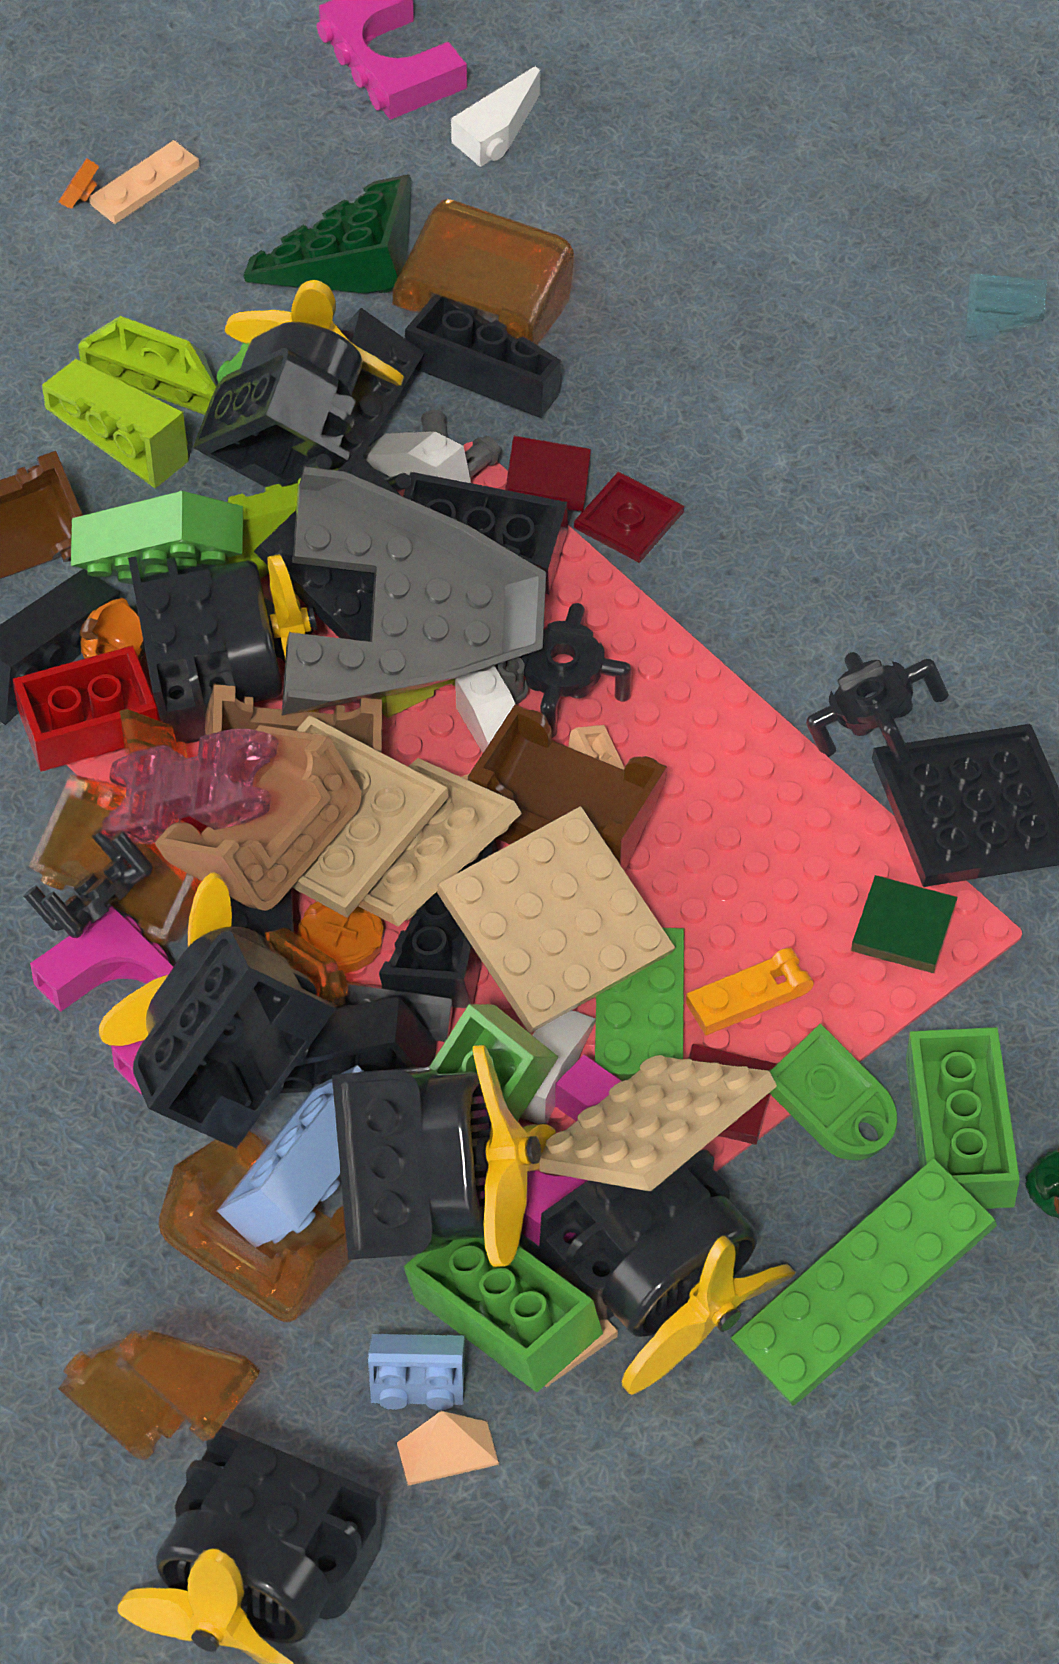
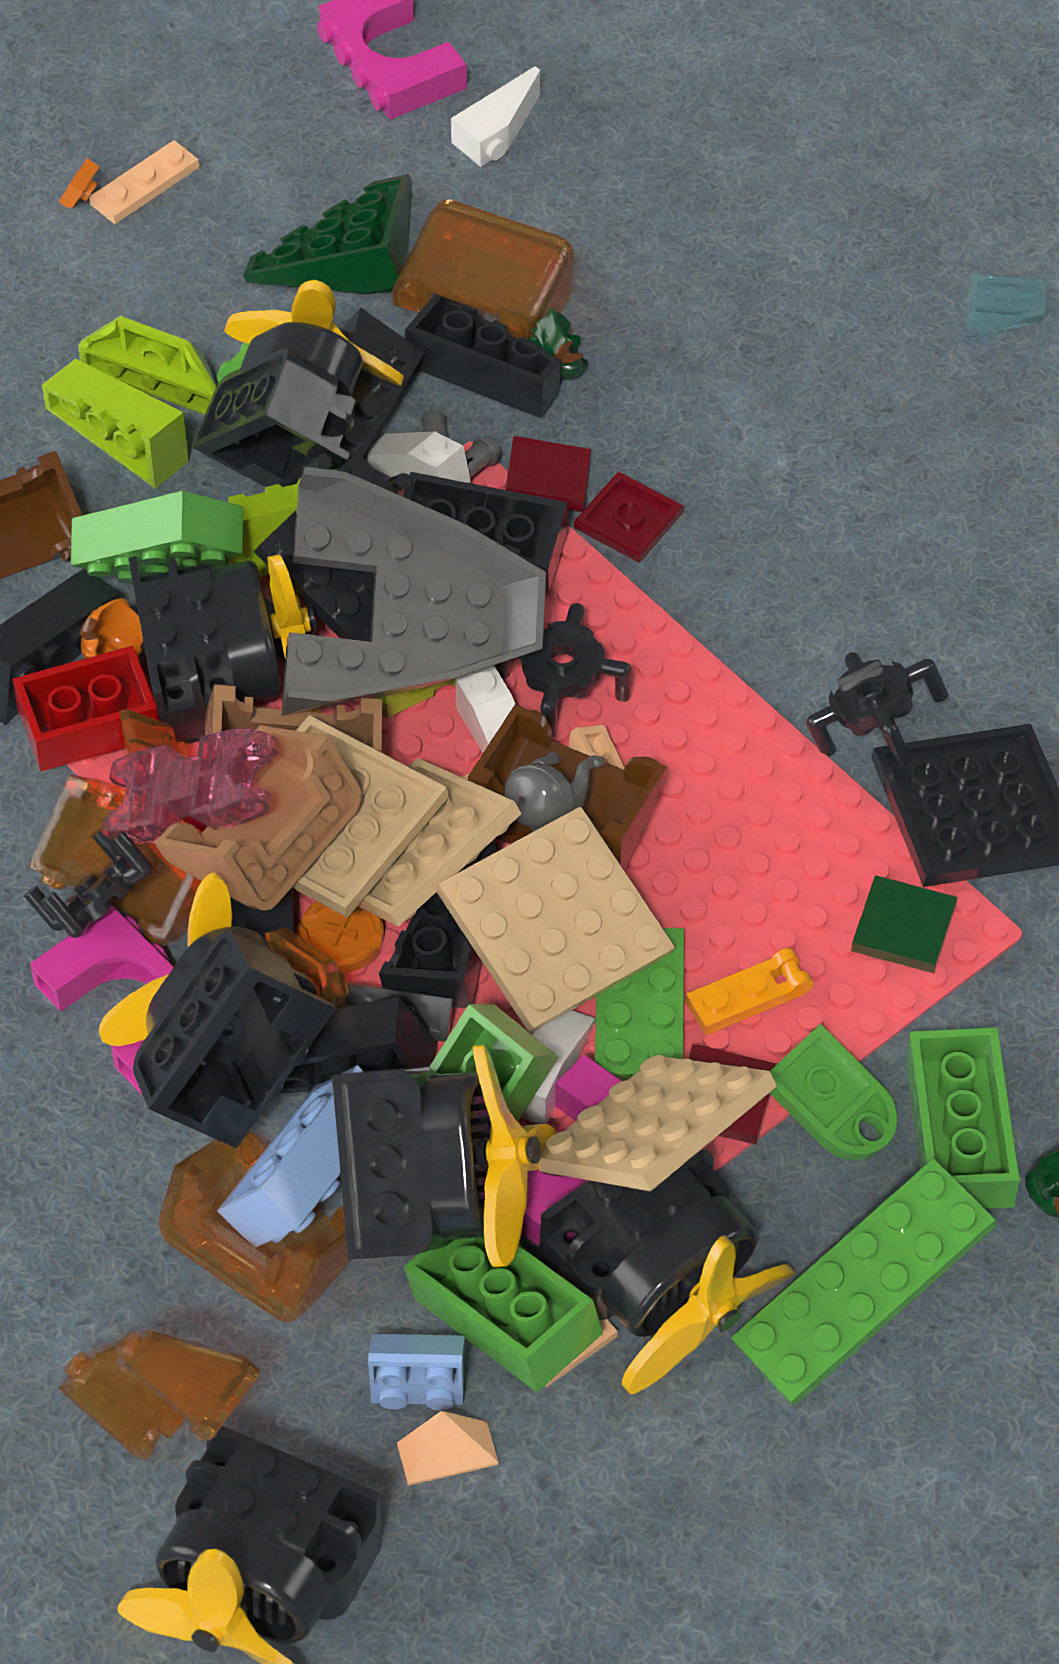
dark grey pin [498,657,528,704] -> none
none -> dark grey hair [504,752,606,832]
none -> dark green hair [529,308,588,380]

